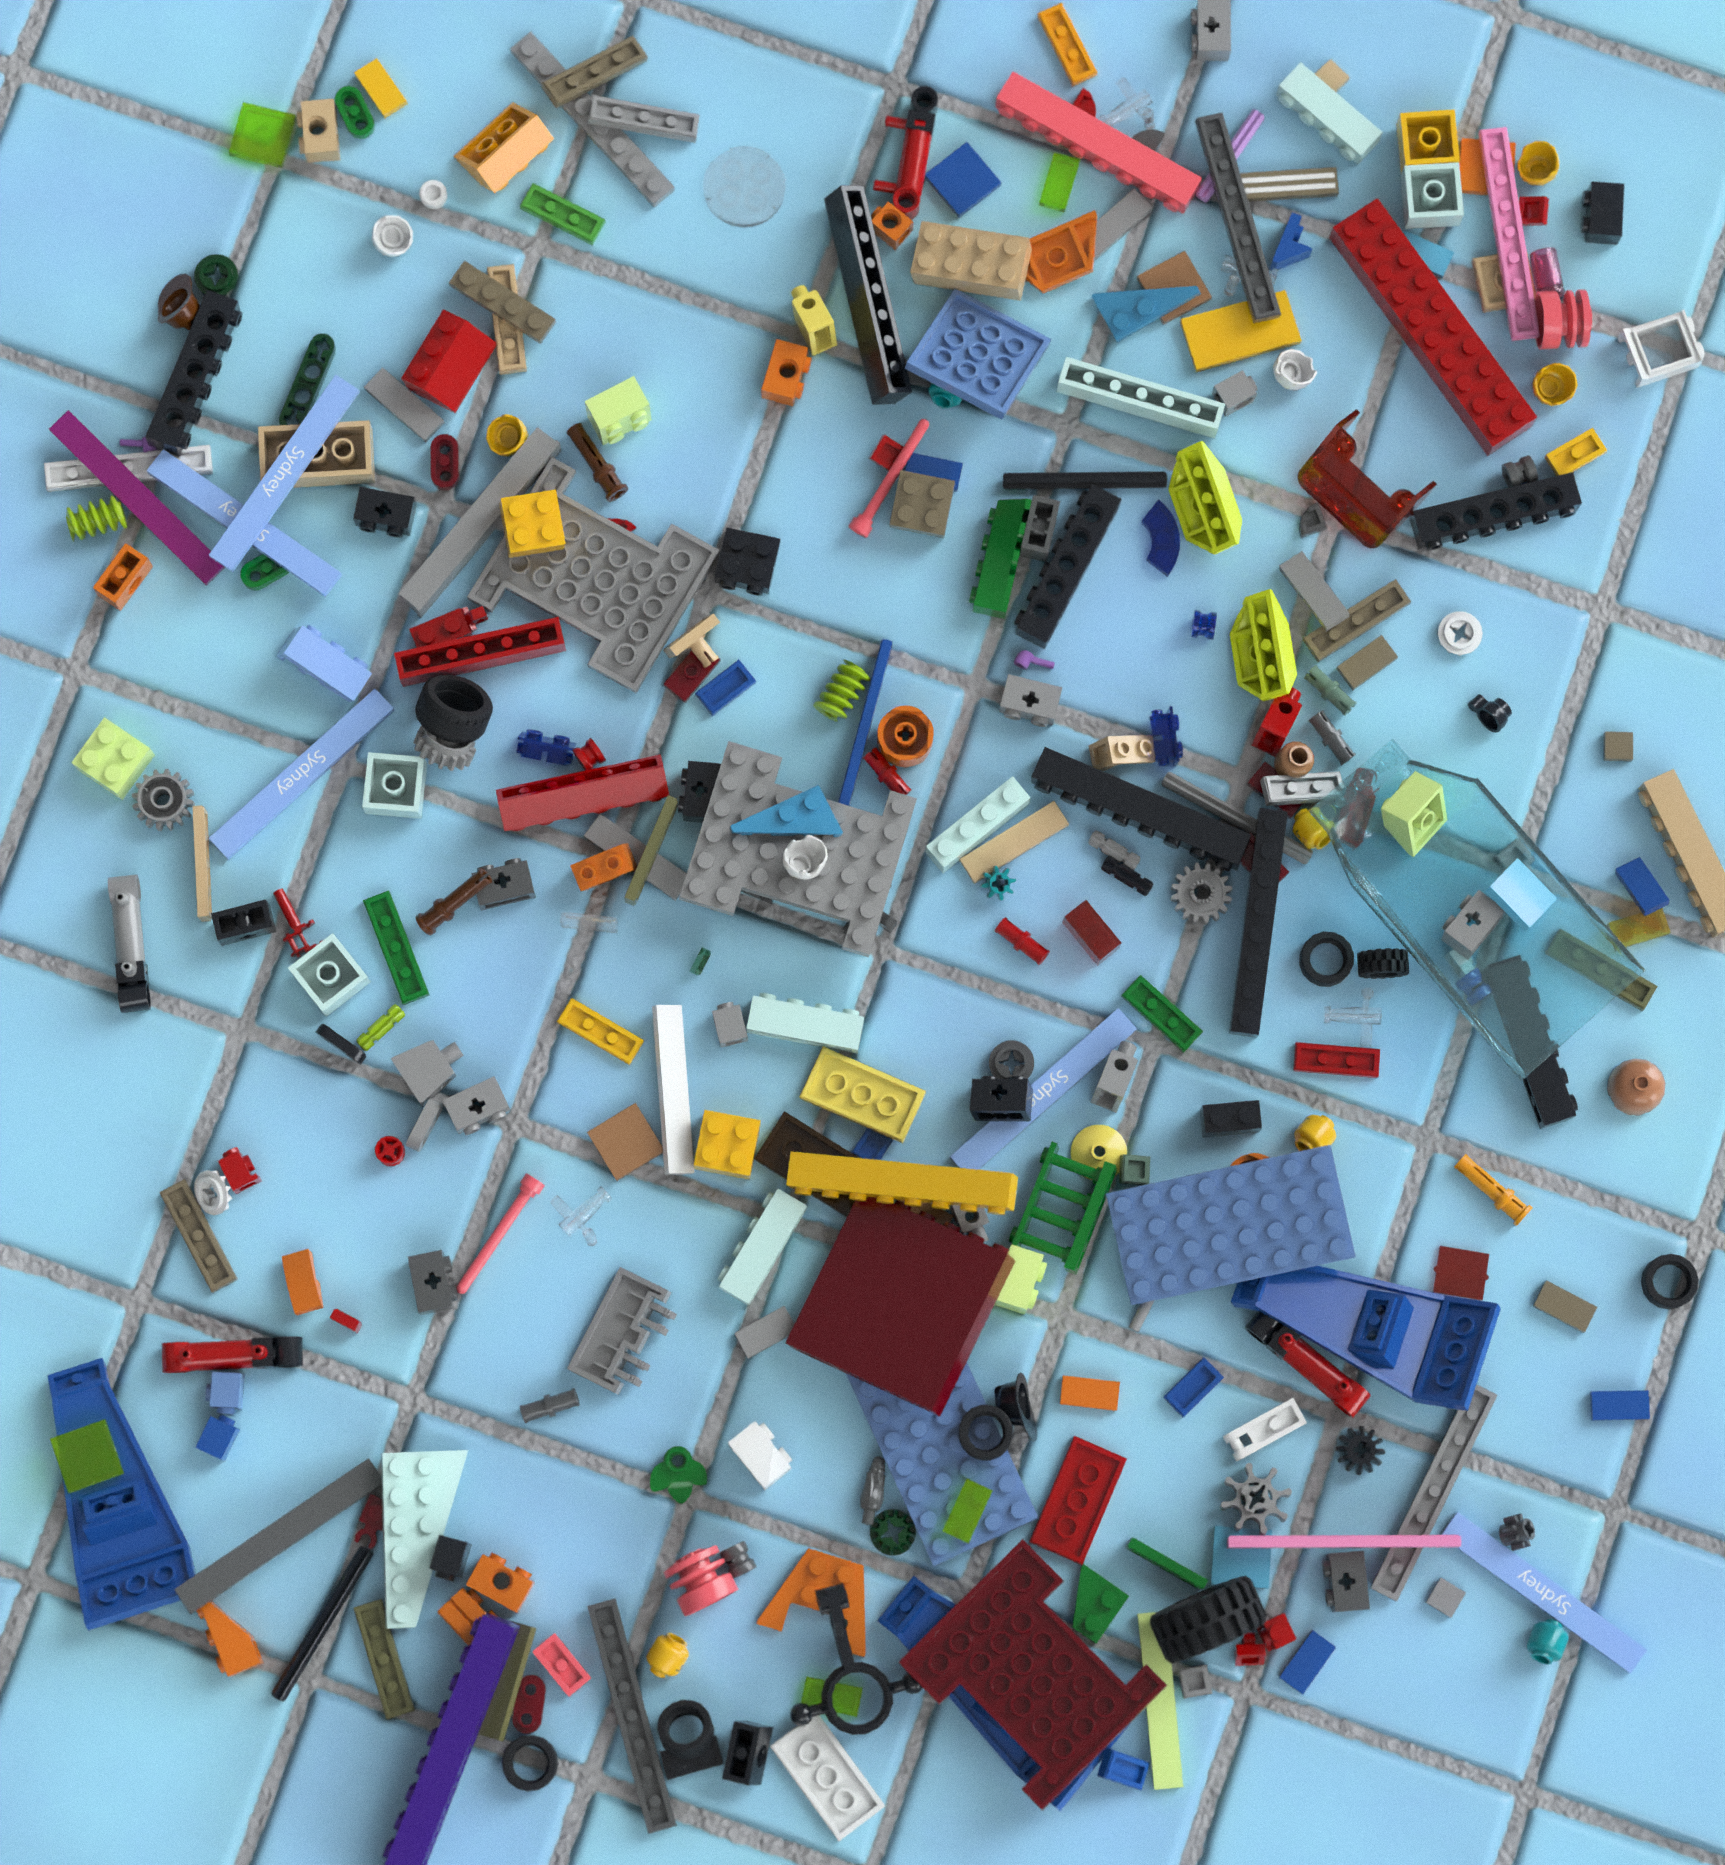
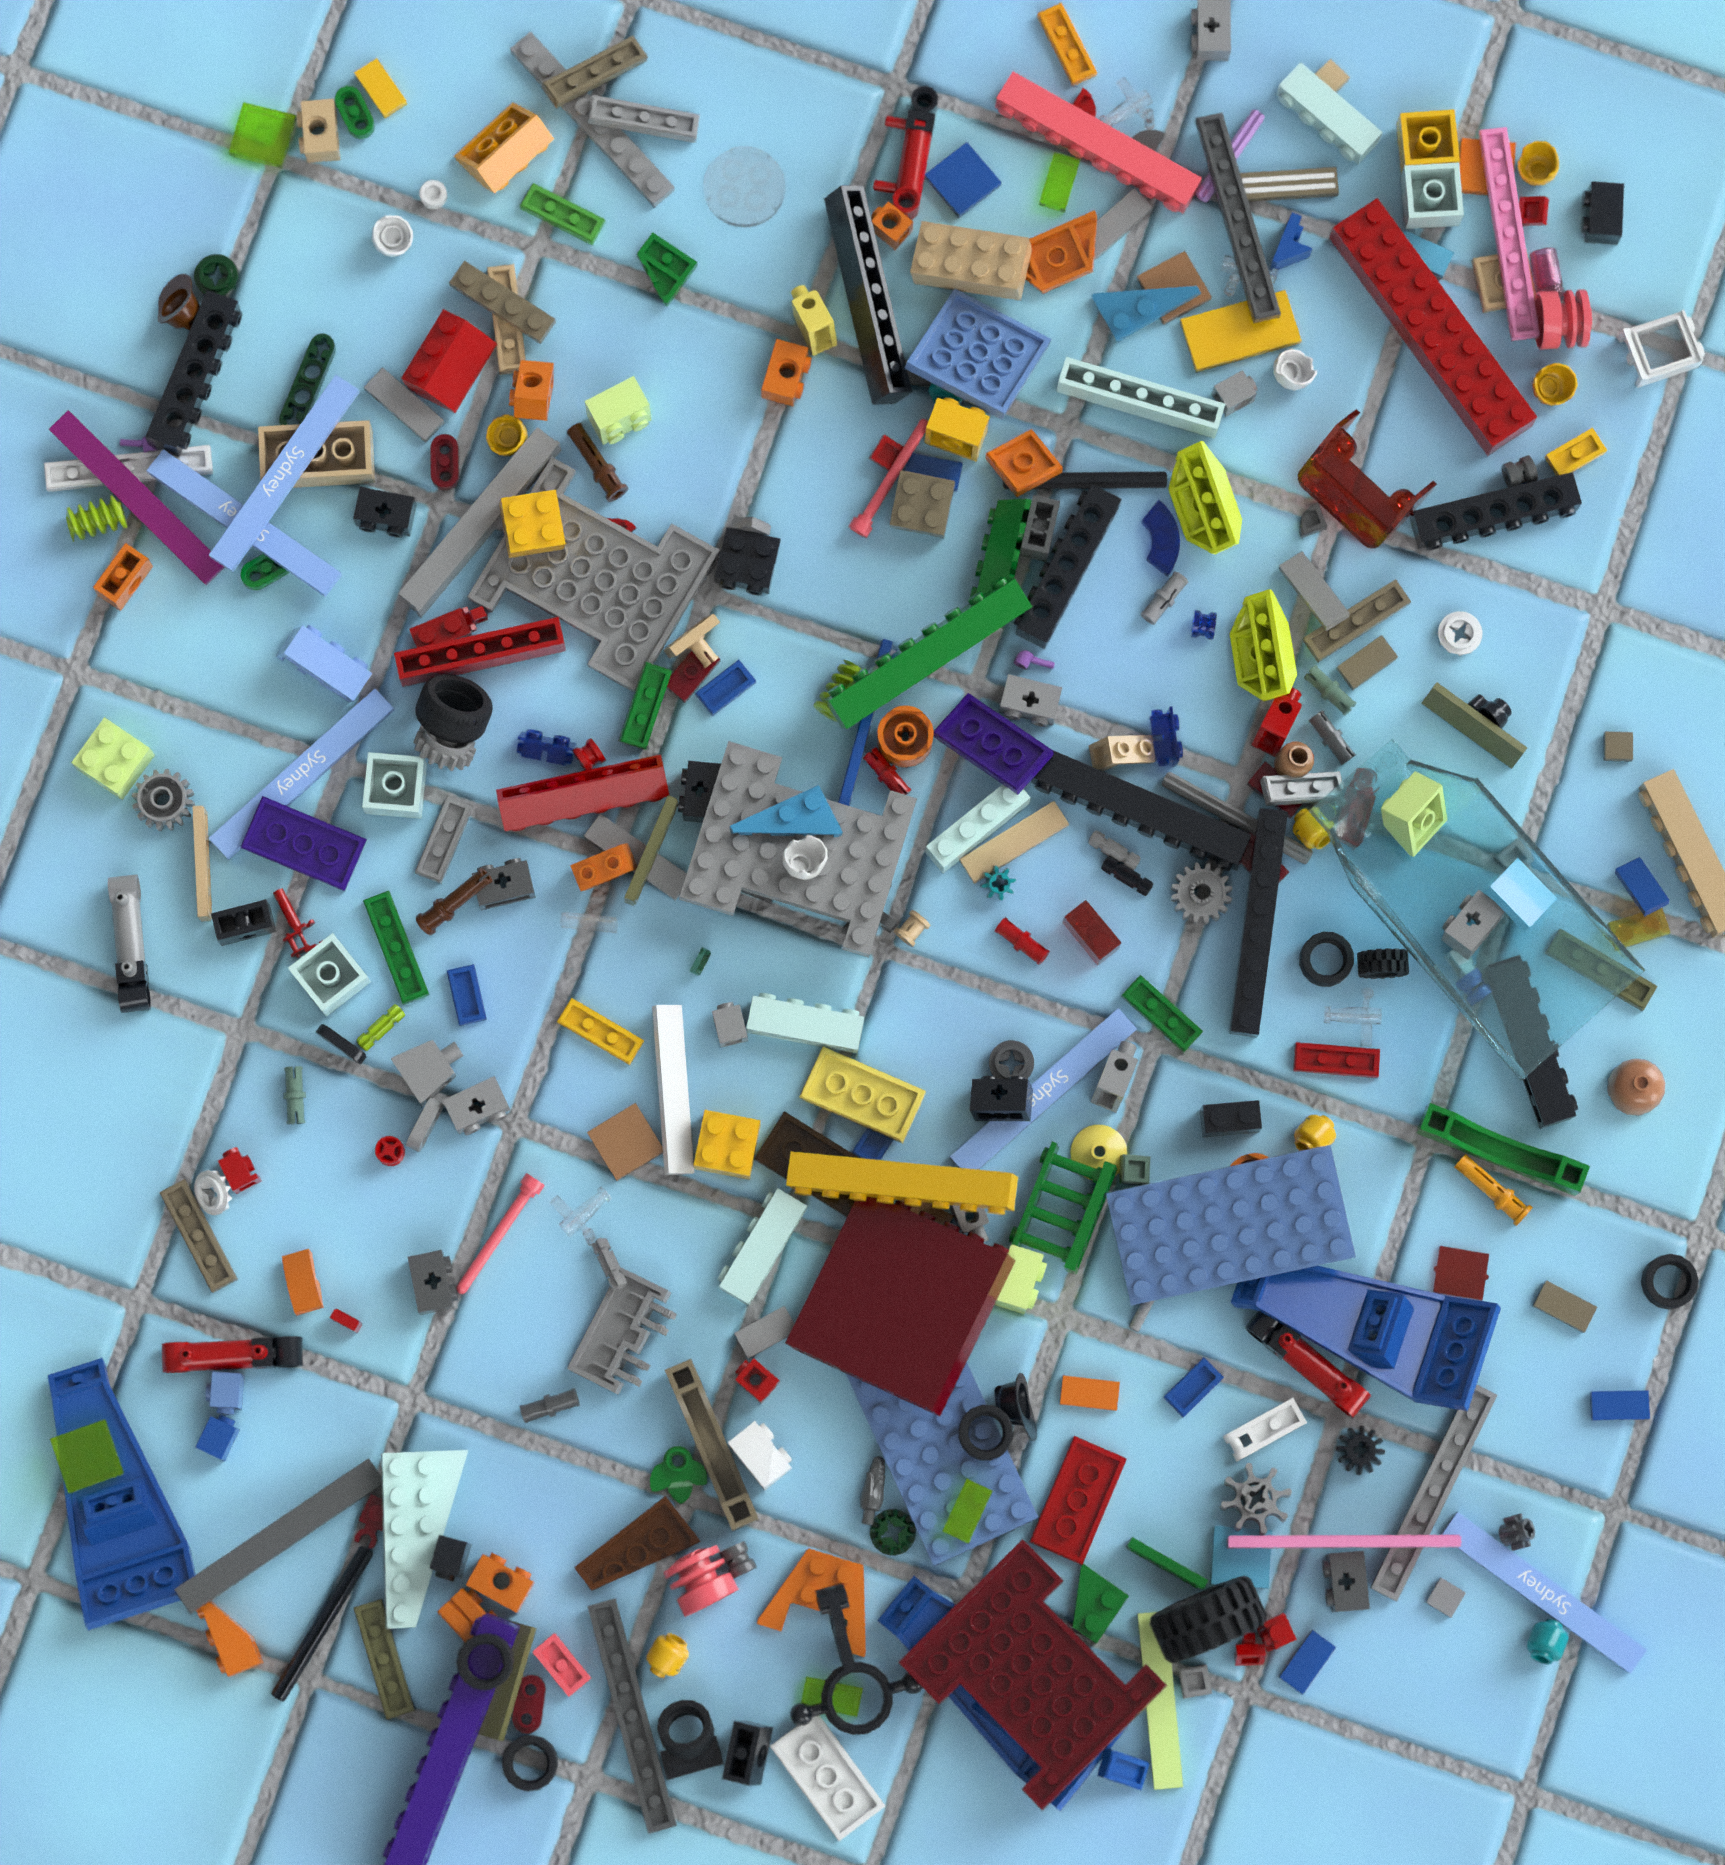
none -> dark purple tile [240,796,367,892]
none -> sand green pin [283,1066,306,1125]
none -> light grey tile [415,796,474,884]
none -> blue tile [446,964,487,1026]
none -> black tyre [456,1633,514,1691]
none -> orange brick [509,360,554,421]
none -> reddish brown wing [574,1496,701,1591]
none -> light grey axle [592,1238,627,1290]
none -> green tile [618,661,672,750]
none -> green wing [637,232,698,307]
none -> dark tan arch [665,1359,759,1531]
none -> light grey tile [731,517,771,535]
none -> red brick [735,1358,780,1404]
none -> green brick [824,576,1032,729]
none -> tan bush [894,910,931,947]
none -> yellow brick [925,397,990,462]
none -> dark purple tile [933,693,1054,795]
none -> orange tile [986,429,1063,498]
none -> light grey pin [1140,571,1188,625]
none -> green arch [1416,1103,1590,1196]
none -> olive tile [1422,682,1527,769]

